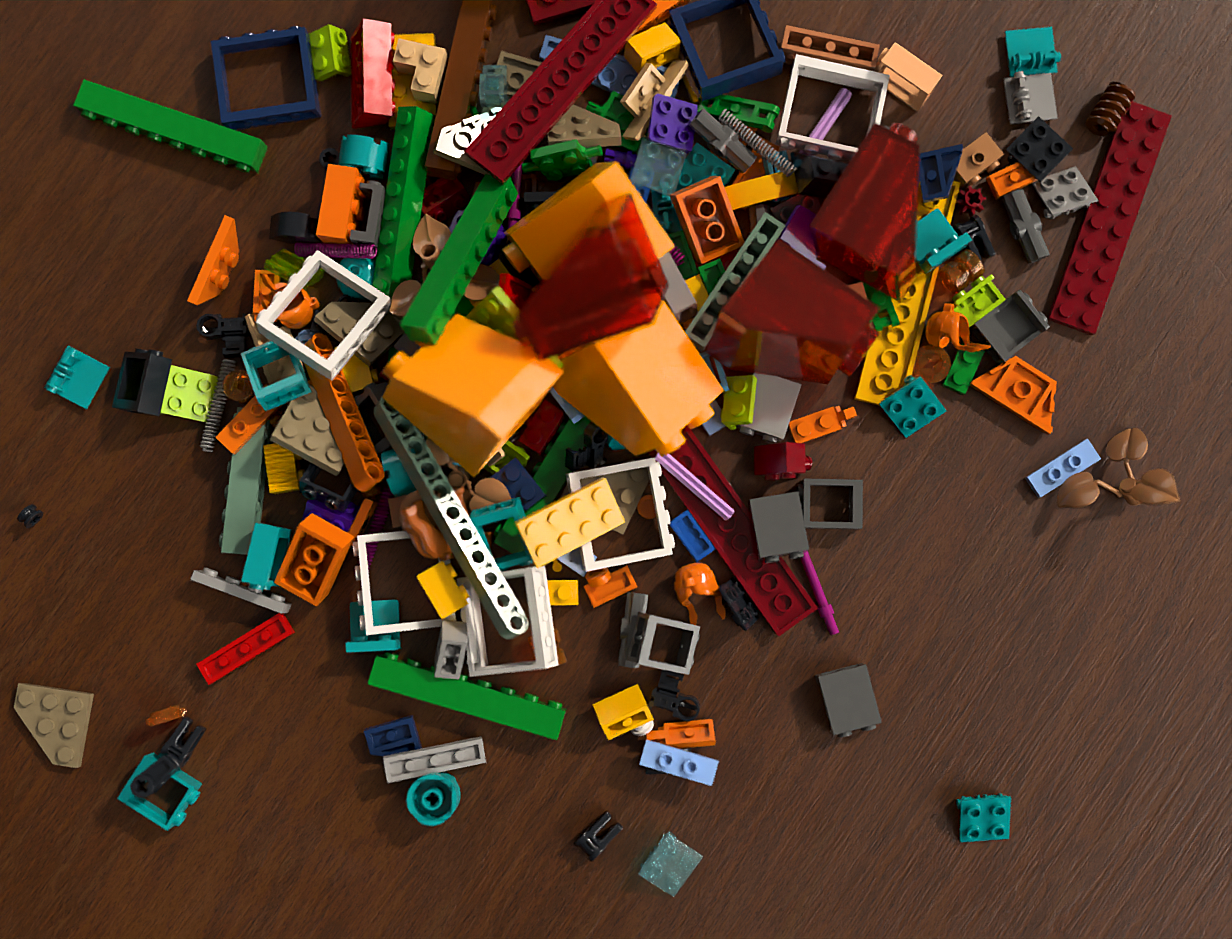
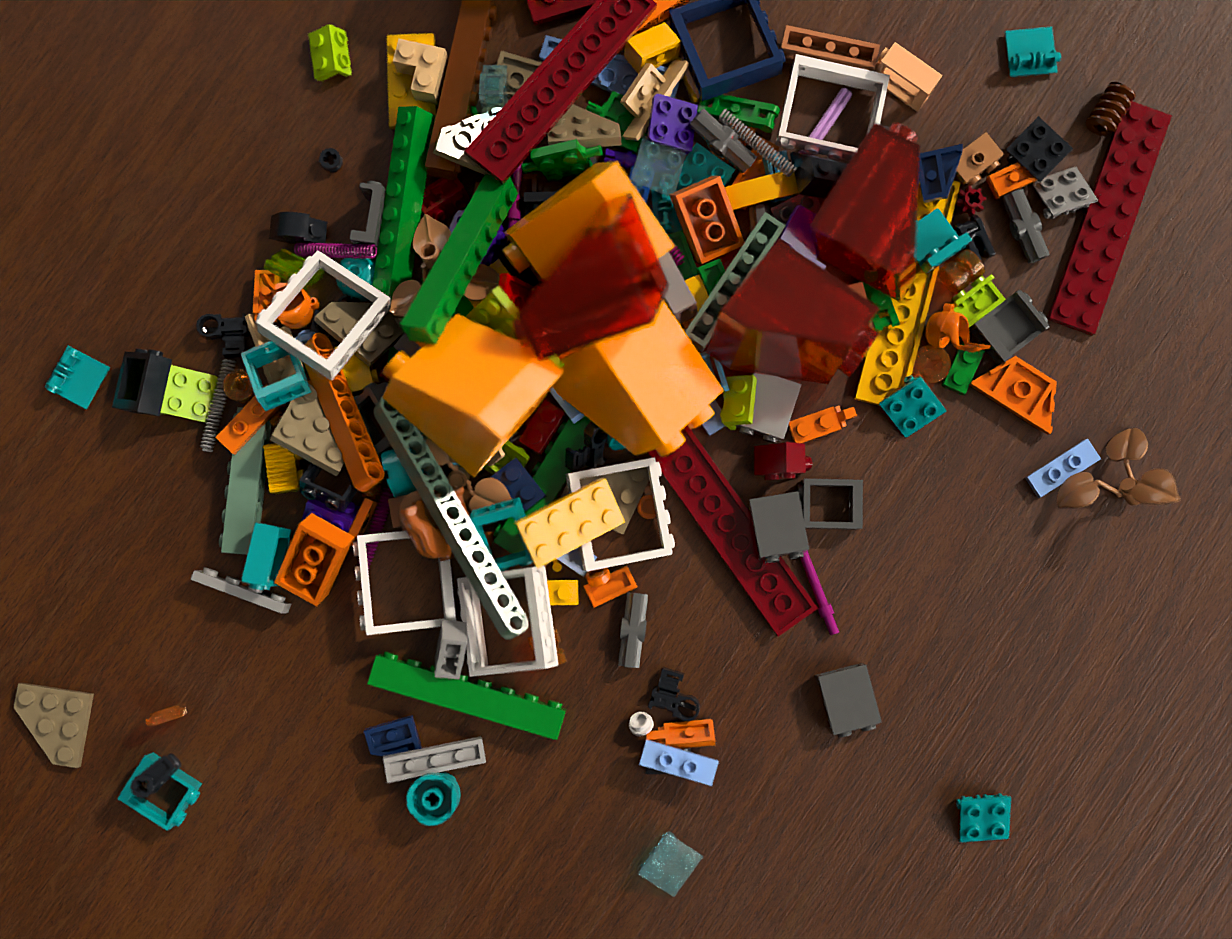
black bush [17,504,44,528] -> none
green brick [74,79,268,173] -> none
black piece [159,717,207,769] -> none
orange wing [187,215,239,305] -> none
red plate [196,613,295,685] -> none
dark blue window [211,26,321,130] -> none
orange brick [316,164,366,251] -> none
teal brick [338,135,390,180] -> none
teal bracket [346,600,401,653] -> none
slope [351,19,395,128] -> none
yellow brick [417,561,470,619] -> none
black piece [573,810,623,862] -> none
yellow brick [593,684,654,740] -> none
window [627,612,700,675] -> none
lavender axle [655,454,734,520] -> none
blue plate [669,509,716,563] -> none
orange hair [674,563,726,625] -> none
black hinge [719,577,759,631] -> none
light grey hinge [1003,71,1058,124] -> none

